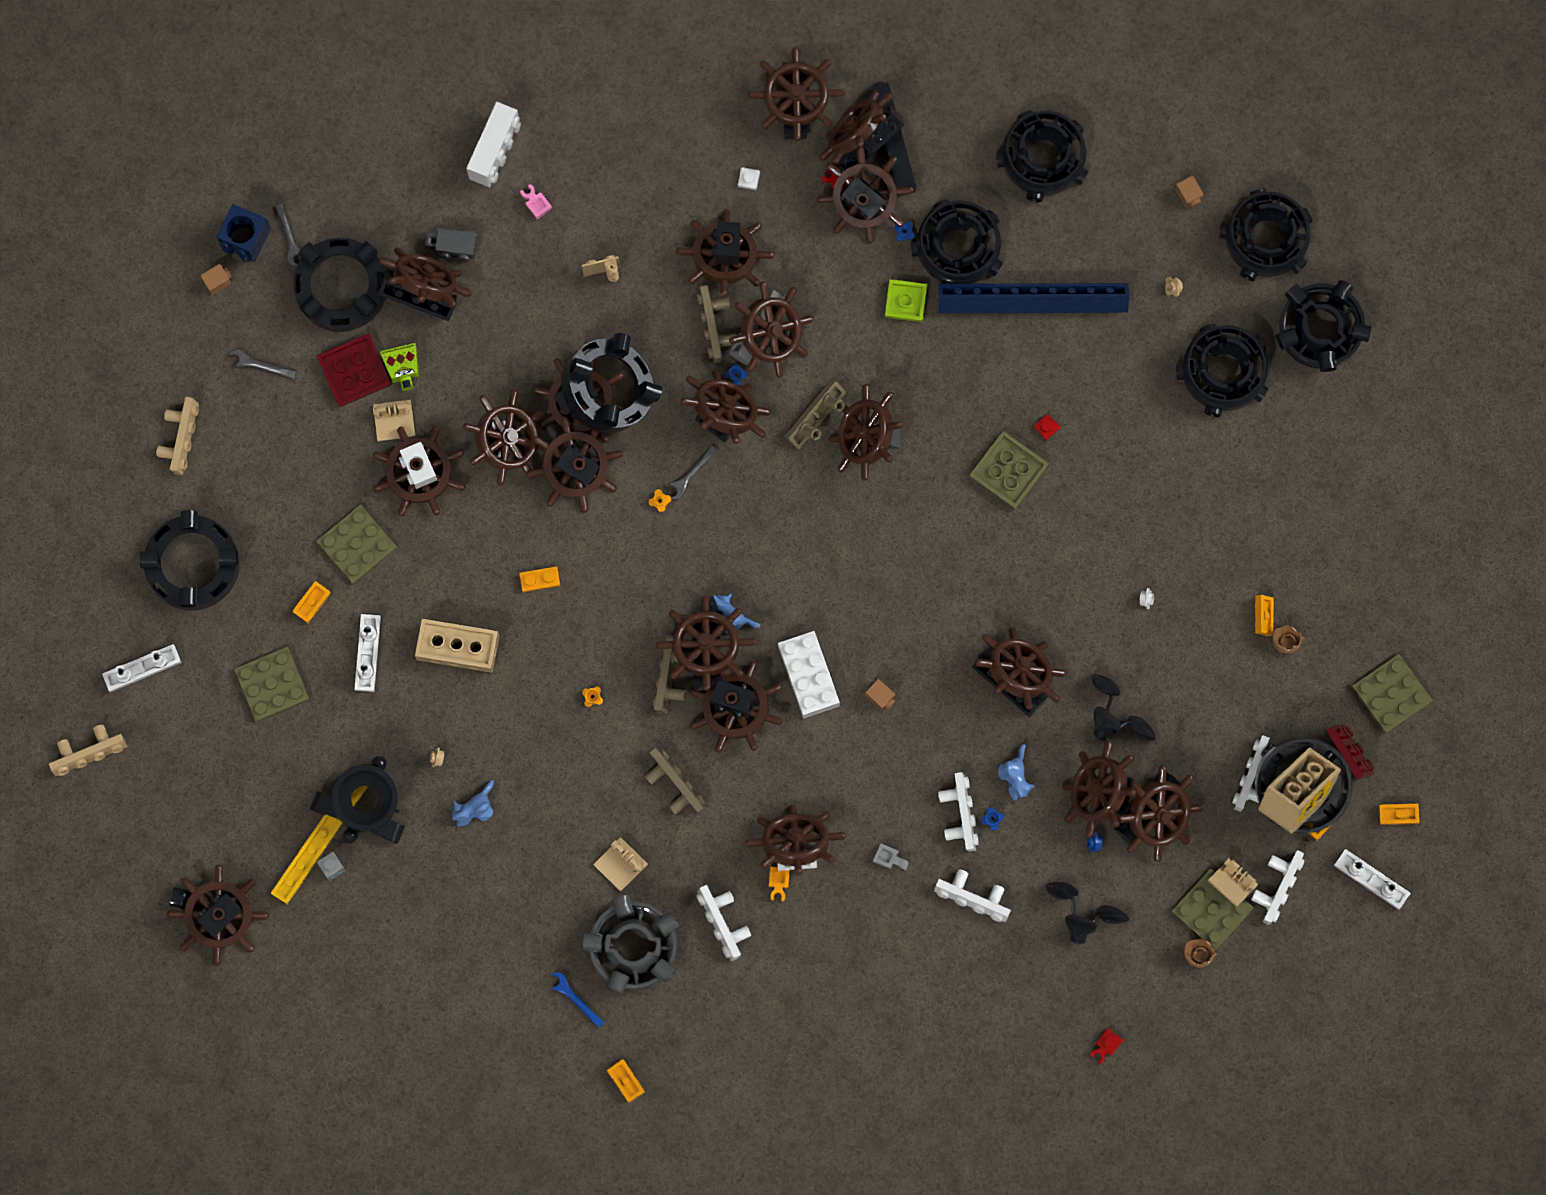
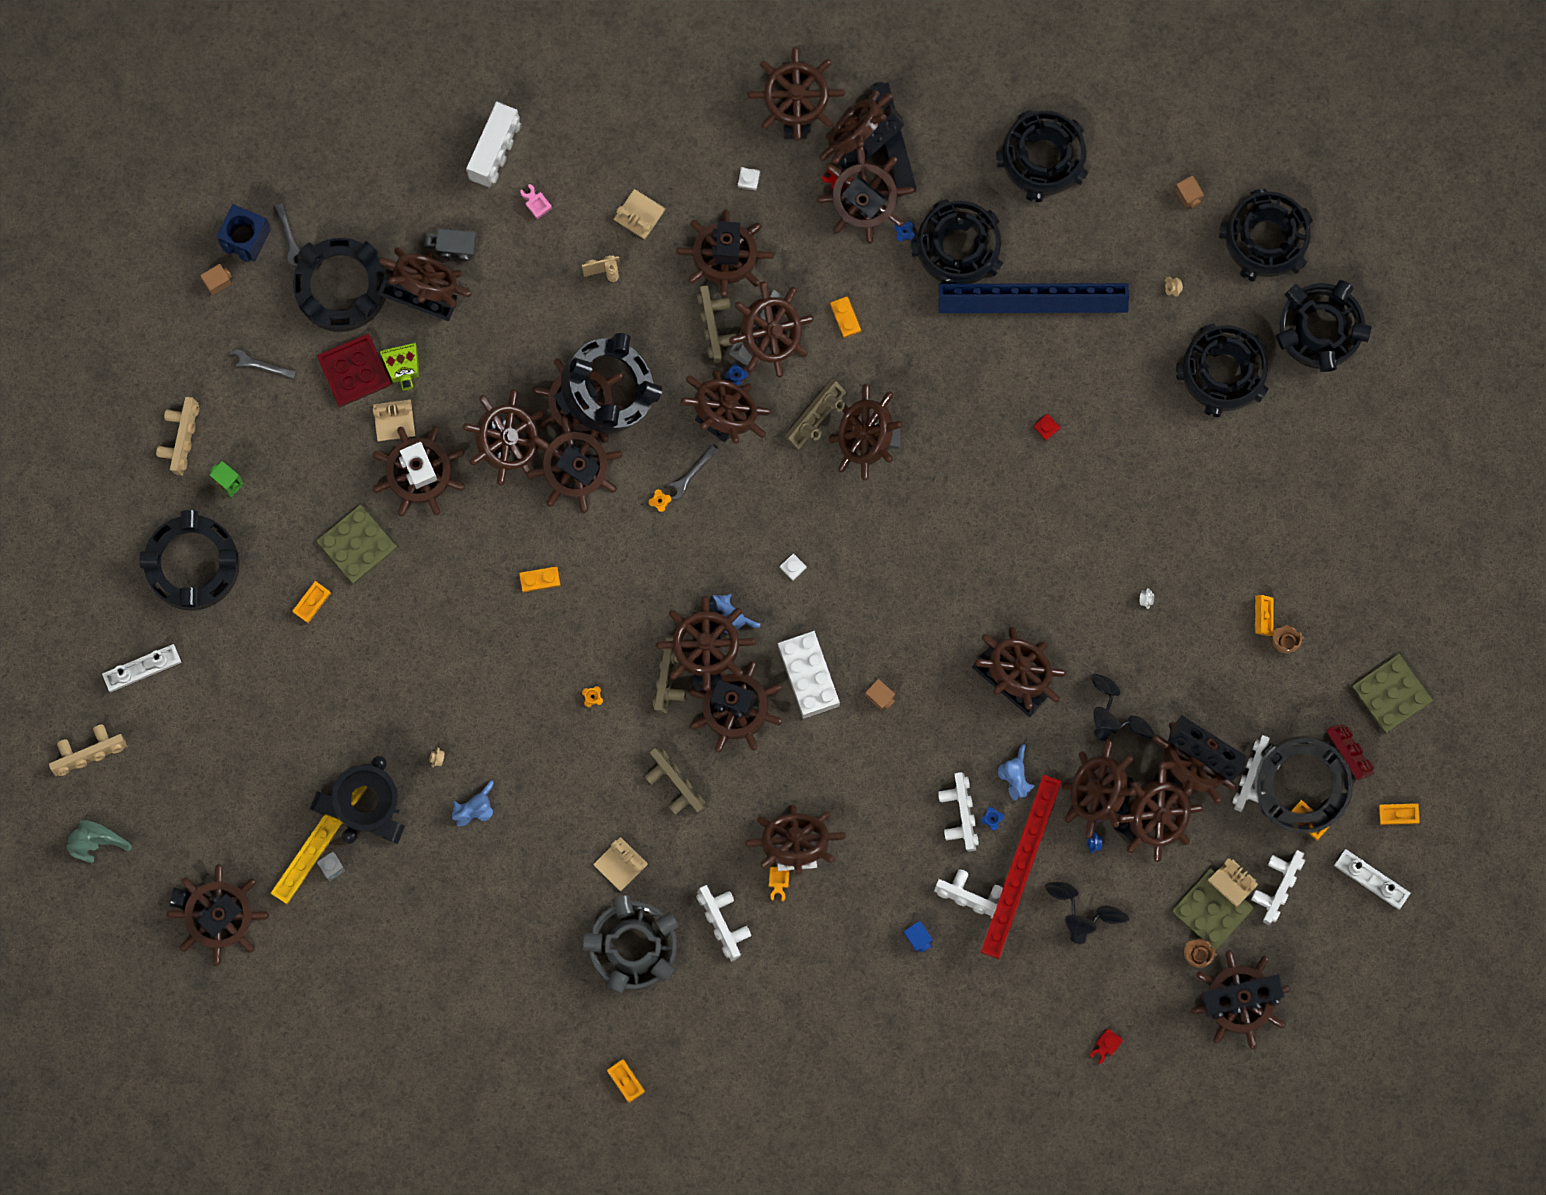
olive plate [234,647,310,722] -> none
white plate [355,614,381,692] -> none
tan brick [415,619,499,673] -> none
blue piece [552,973,604,1028] -> none
light grey plate [873,844,909,871] -> none
lime plate [885,279,927,322] -> none
olive plate [969,431,1049,510] -> none
tan brick [1259,747,1341,833] -> none
none -> sand green hair [67,820,132,864]
none -> bright green brick [210,461,244,498]
none -> tan hinge [614,189,666,239]
none -> white plate [780,553,807,581]
none -> light orange plate [830,296,861,338]
none -> blue brick [903,921,933,953]
none -> red plate [980,775,1062,960]
none -> brick [1153,715,1246,804]
none -> brick [1191,950,1290,1050]

